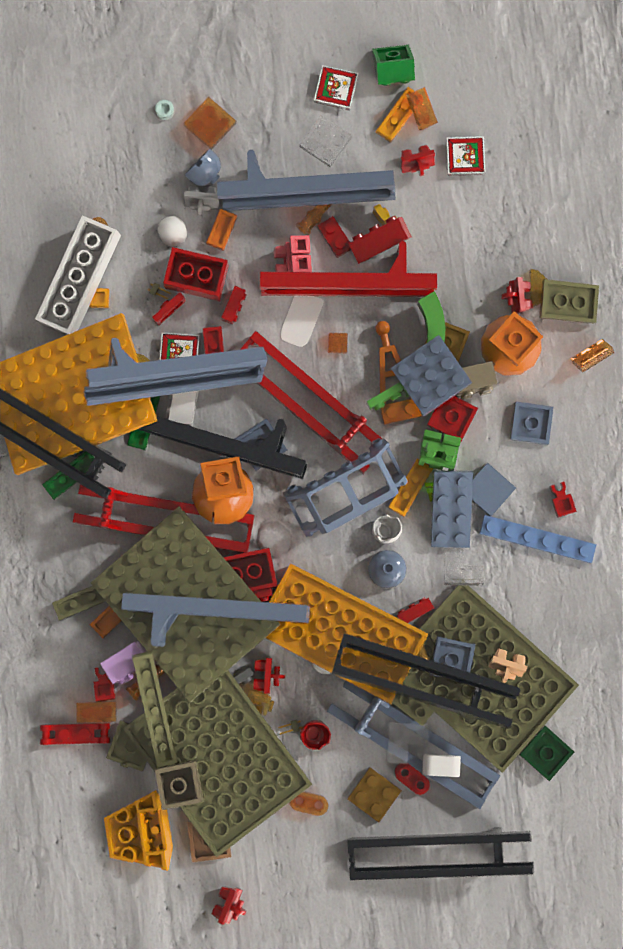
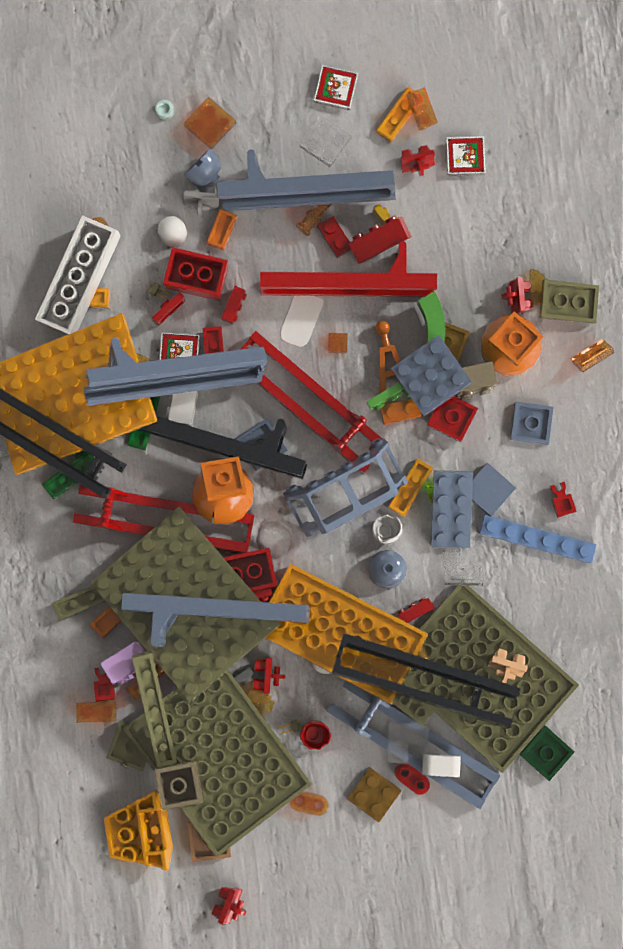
red plate [40,723,110,745] -> none
coral hips [274,235,312,272] -> none
black piece [347,827,534,880] -> none
green slope [372,44,415,86] -> none
bright green hips [418,430,461,471] -> none
sand blue tile [429,637,475,678] -> none

